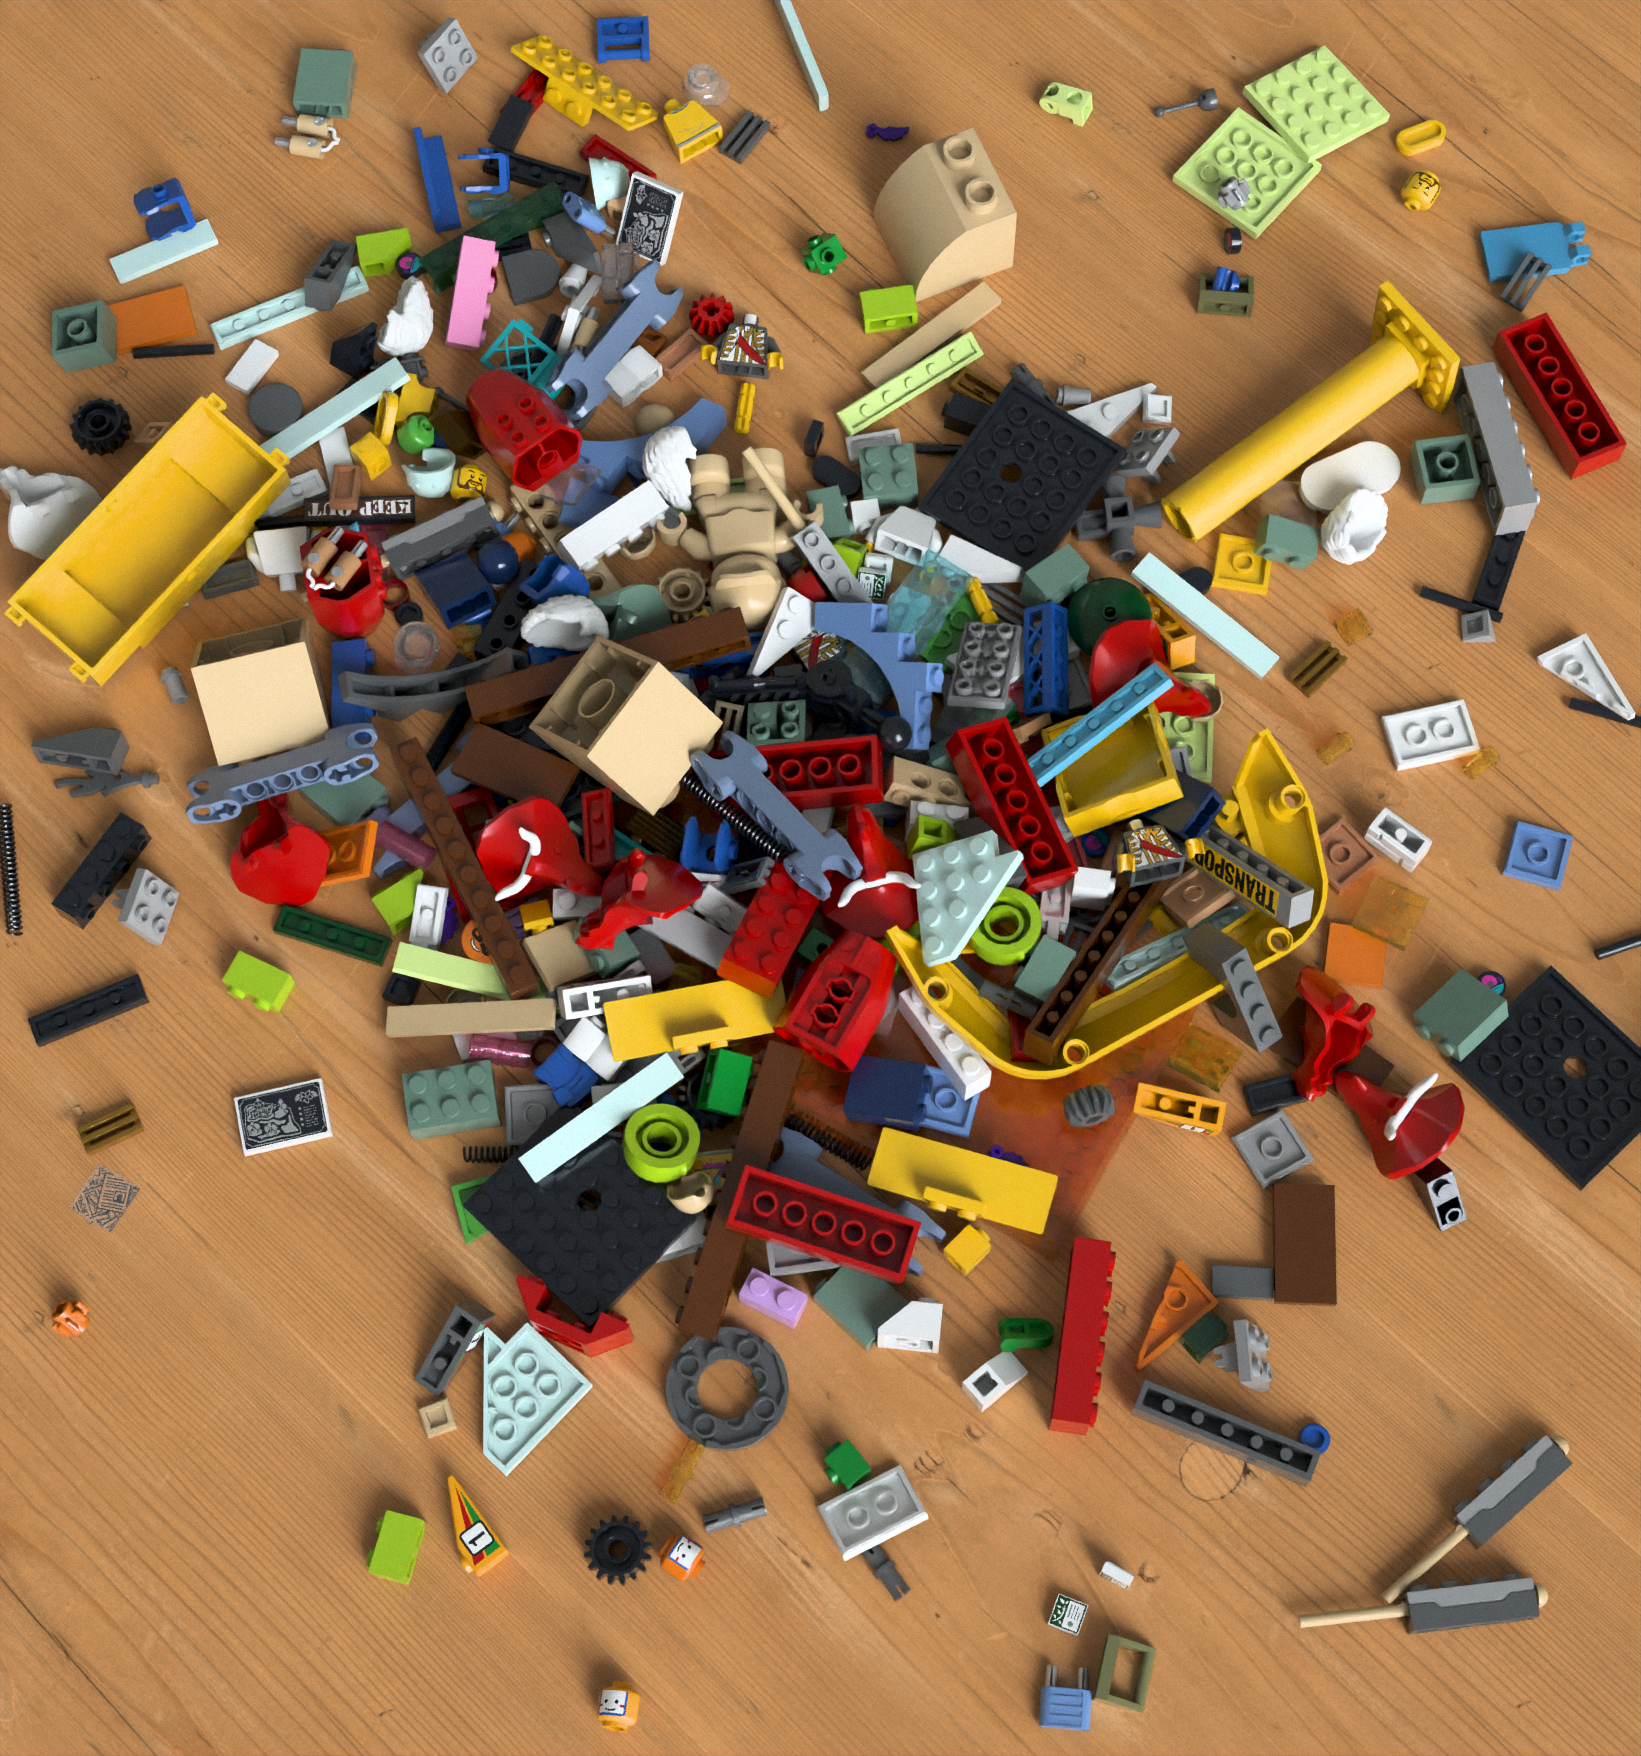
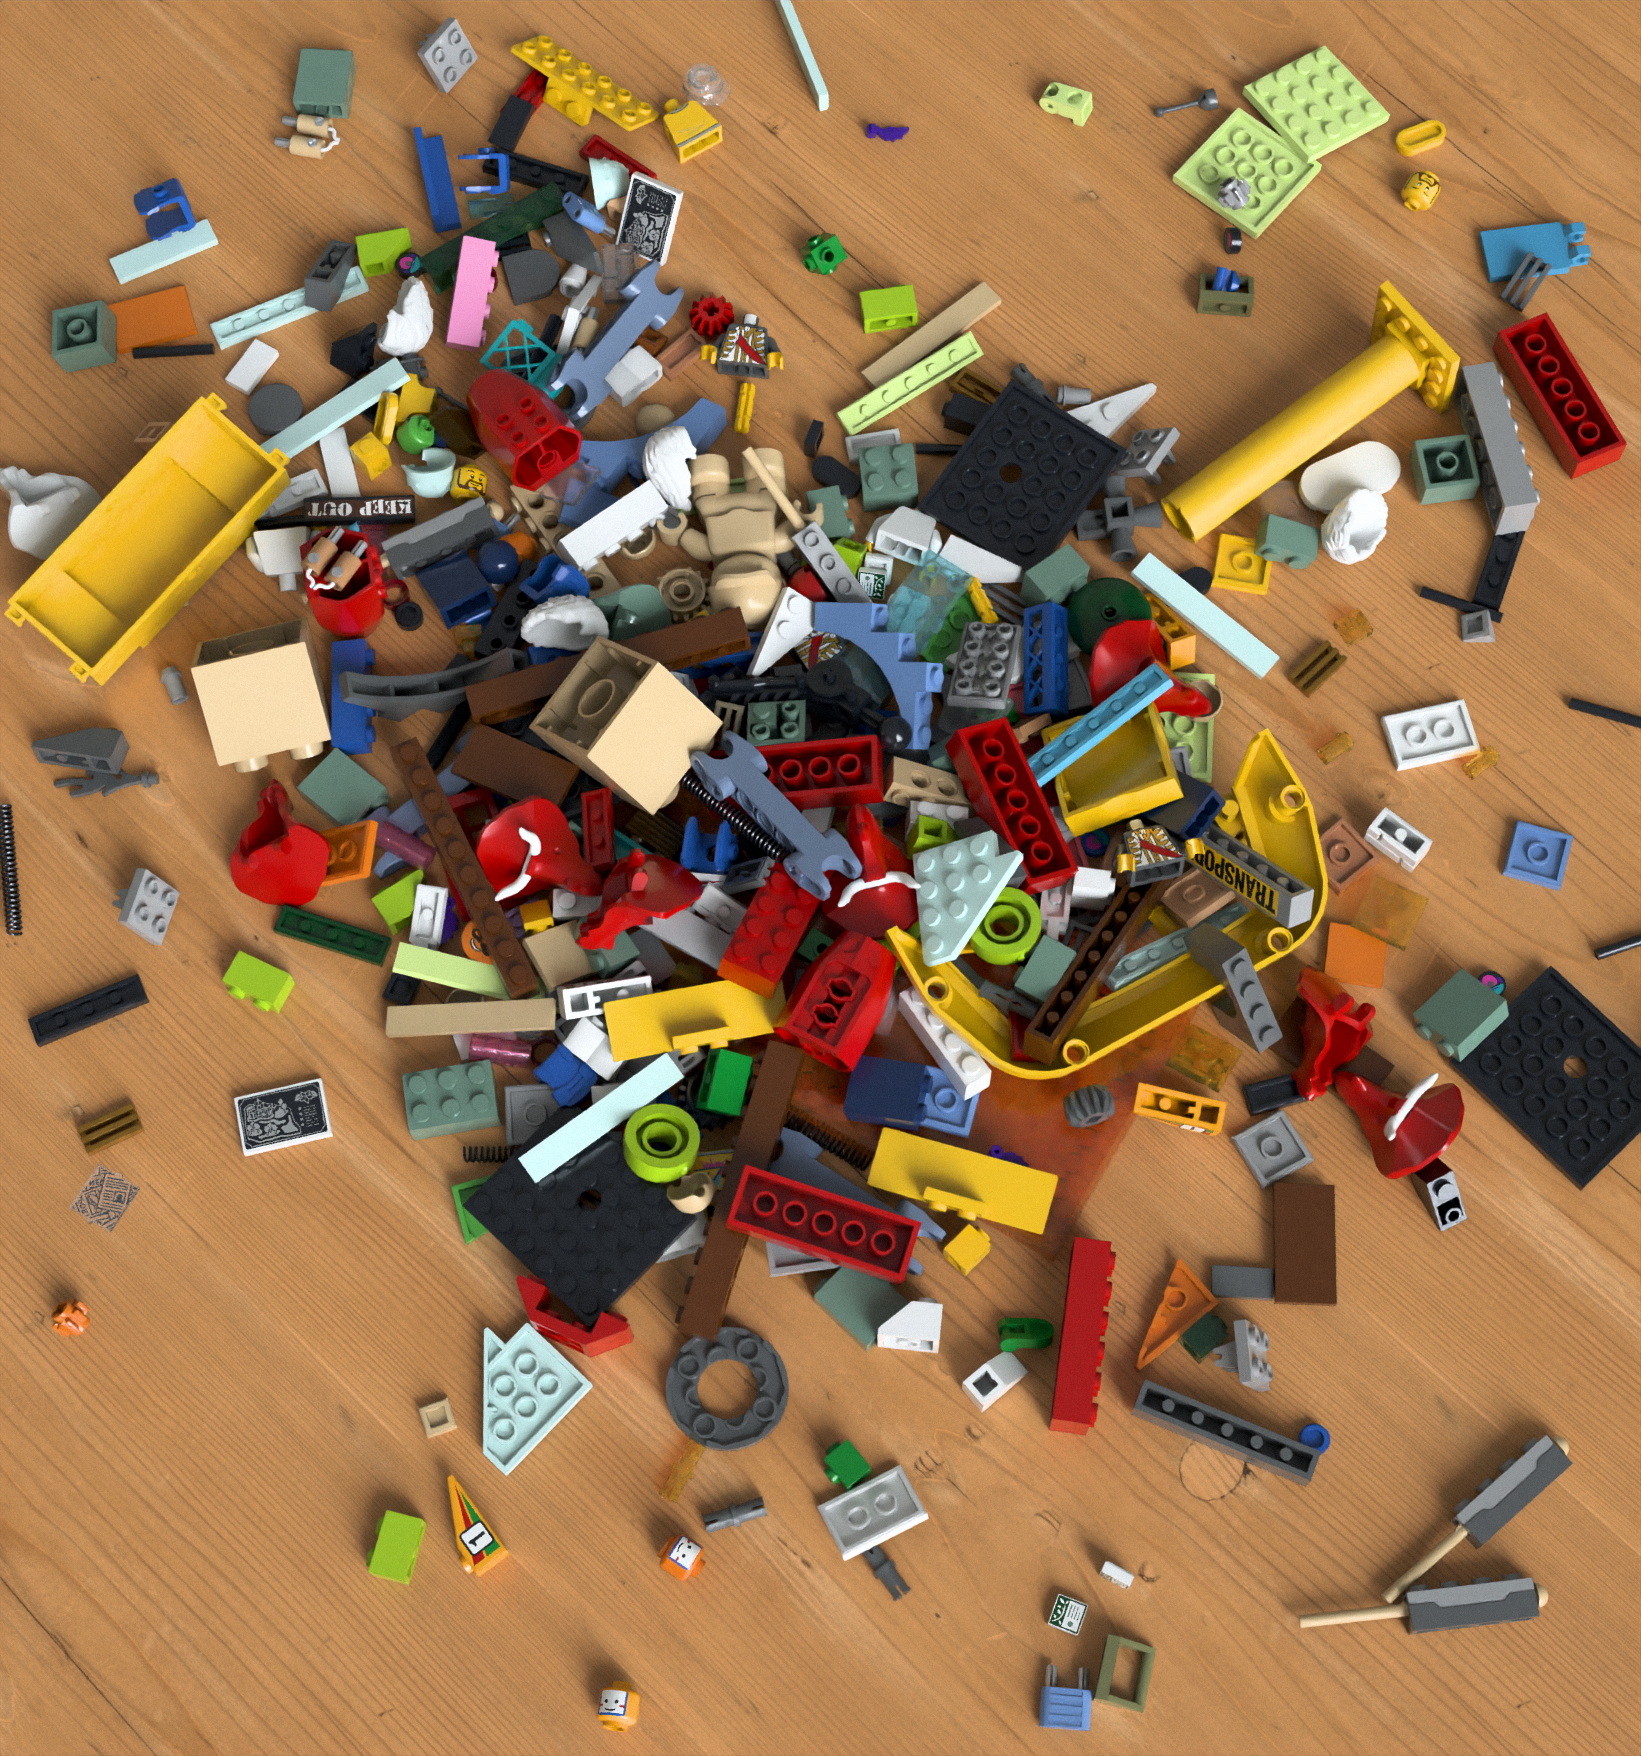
black brick [51,812,152,929] -> none
black gear [70,398,132,456] -> none
sand blue piece [186,723,379,824] -> none
dark grey tile [202,558,259,600] -> none
nougat tile [329,465,362,510] -> none
clear hat [393,621,440,675] -> none
dark grey slope [414,1298,495,1397] -> none
black gear [584,1515,653,1586] -> none
blue plate [597,16,650,64] -> none
dark grey tile [719,110,770,164] -> none
lavender brick [739,1268,808,1329] -> none
white plate [850,498,881,535] -> none
tan brick [874,128,1017,302] -> none
white tile [1142,393,1172,425] -> none
white wing [1537,633,1635,721] -> none

